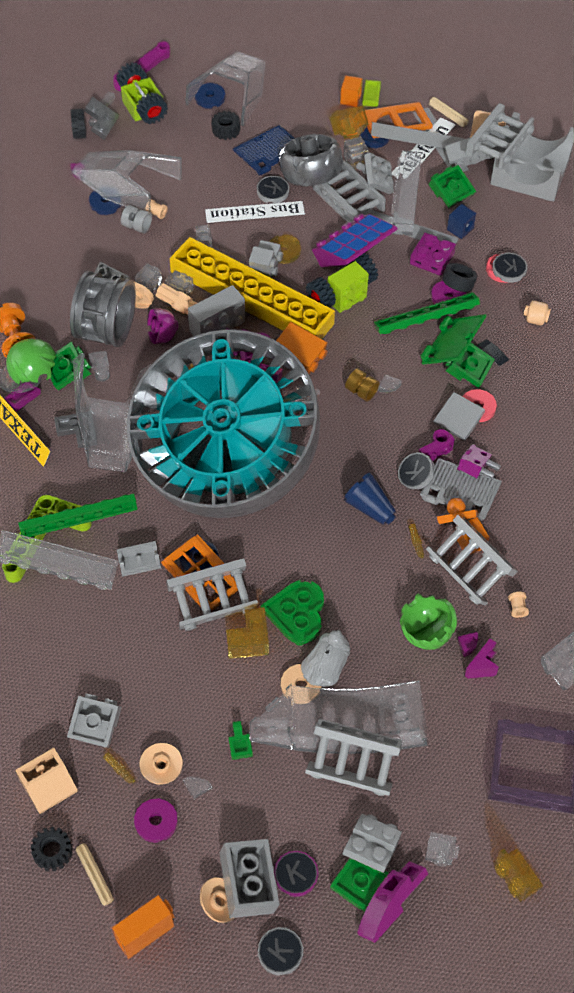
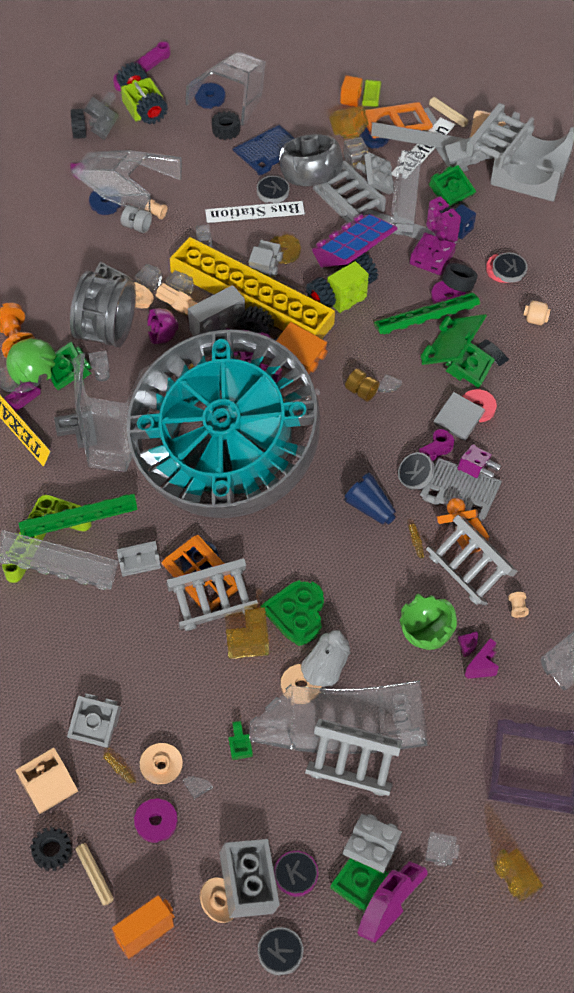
none -> black tyre [239,306,274,334]
none -> magenta piece [426,196,461,243]

